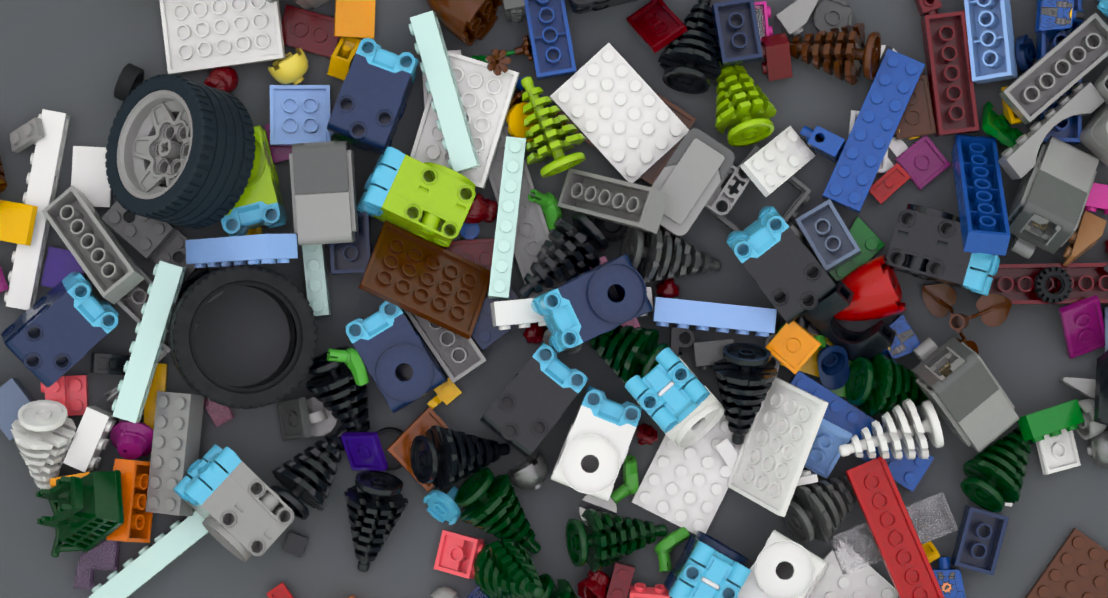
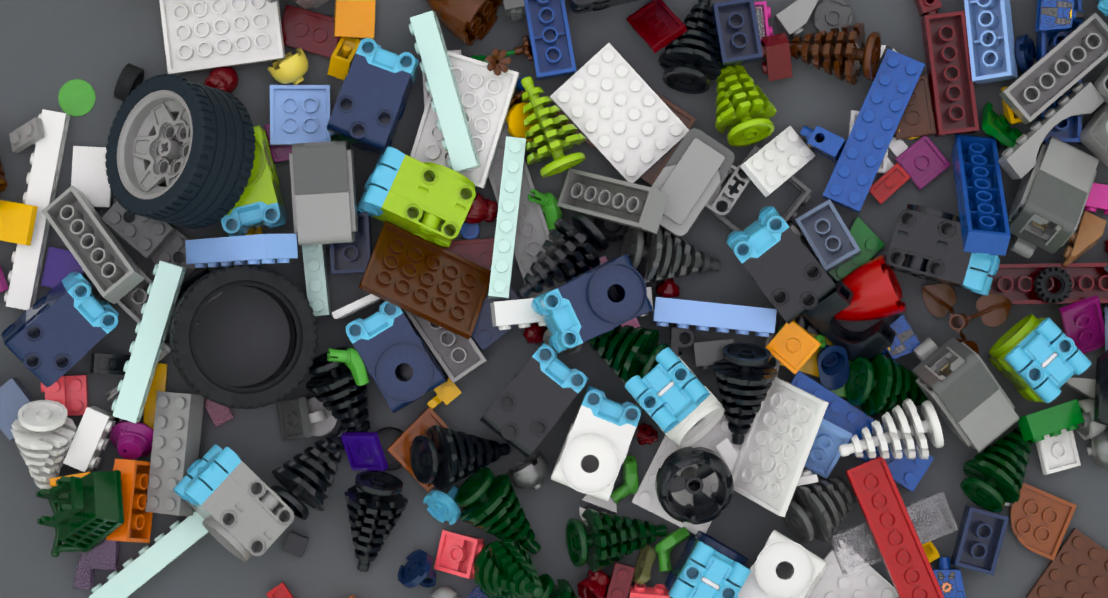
none -> bright green sticker [58,79,96,117]
none -> white tile [332,294,383,320]
none -> dark blue tile [398,549,437,588]
none -> olive plate [632,545,657,585]
none -> black wheel [655,446,734,525]
none -> medium azure piece [988,314,1092,403]
none -> dark orange plate [1009,482,1077,561]

